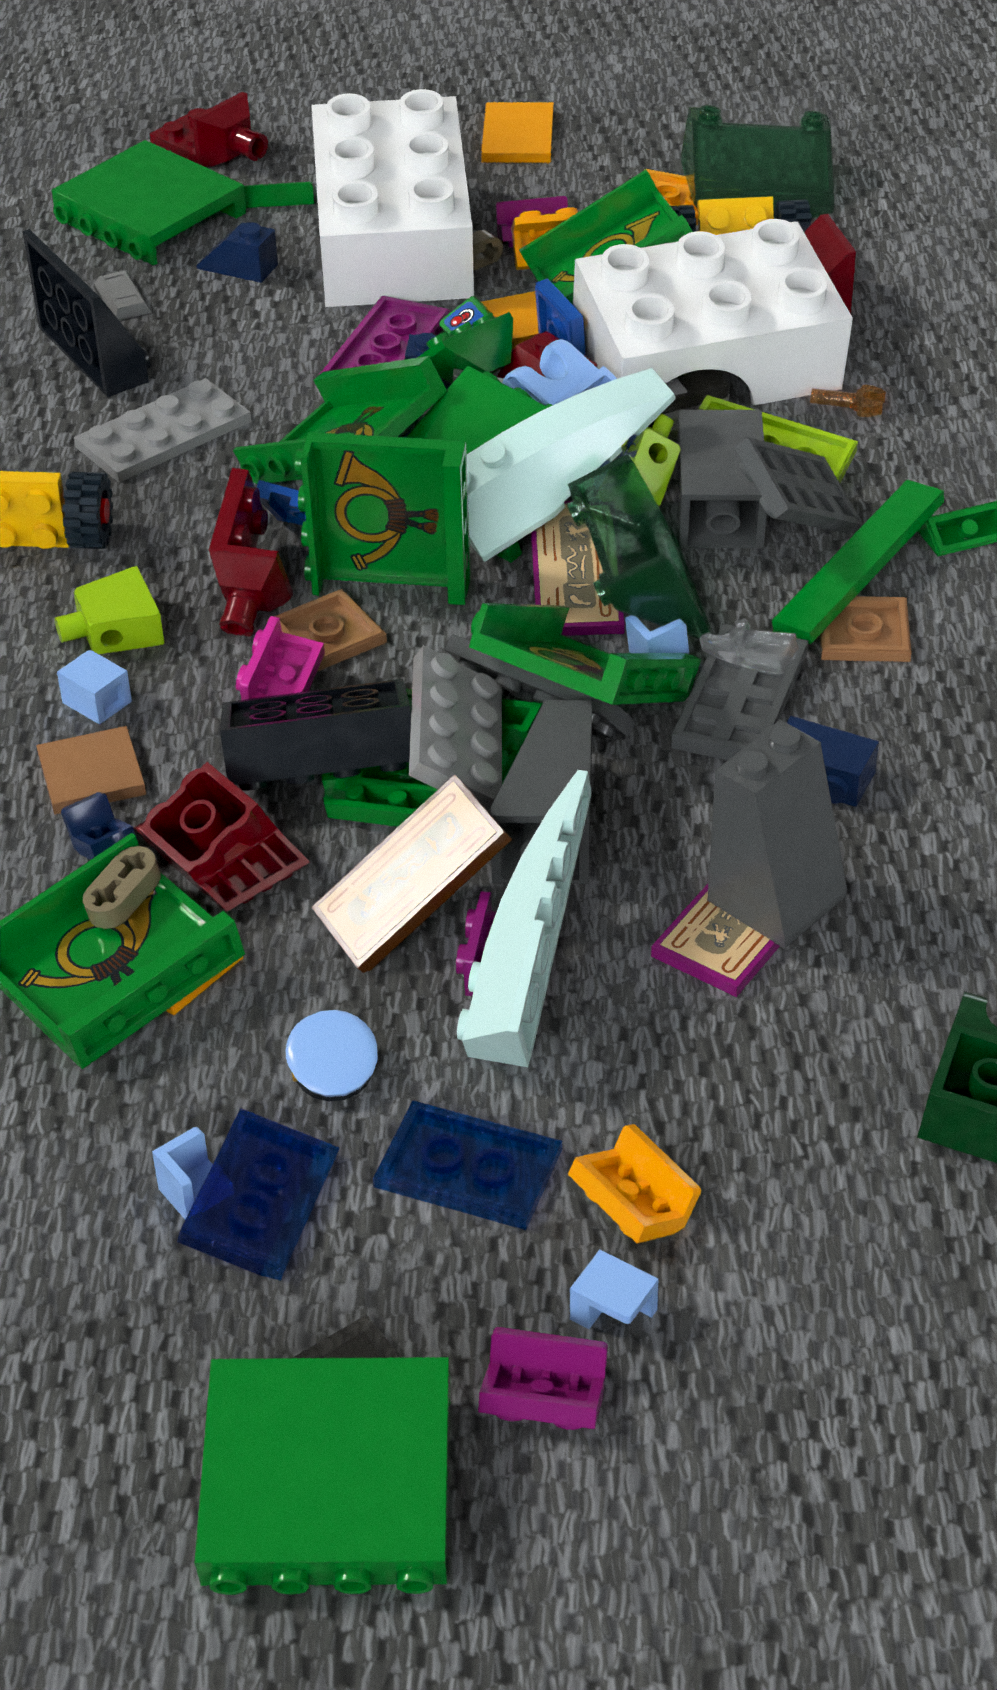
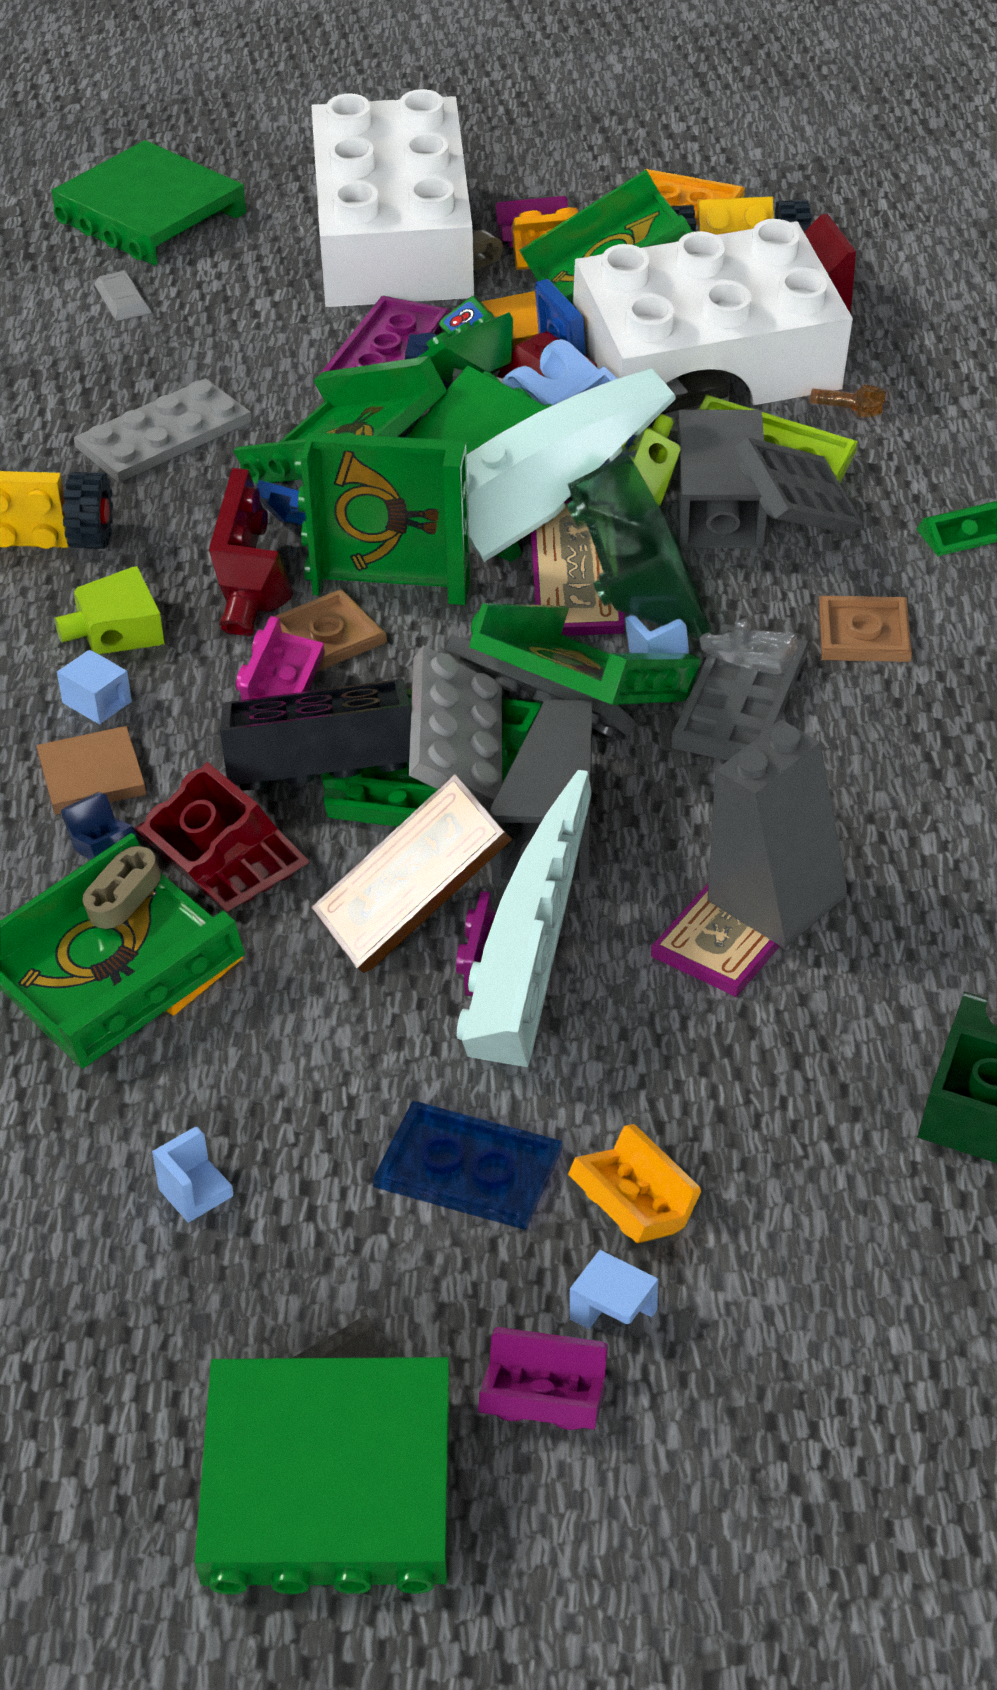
black slope [23,229,151,397] -> none
dark red plate [149,92,268,167] -> none
clear blue tile [177,1108,340,1280] -> none
dark blue slope [196,222,278,283] -> none
green slope [244,182,314,208] -> none
light blue piece [286,1010,378,1101] -> none
light orange tile [481,102,553,163] -> none
clear green windscreen [681,105,835,218] -> none
green tile [772,480,944,645] -> none
dark blue slope [787,716,879,807] -> none

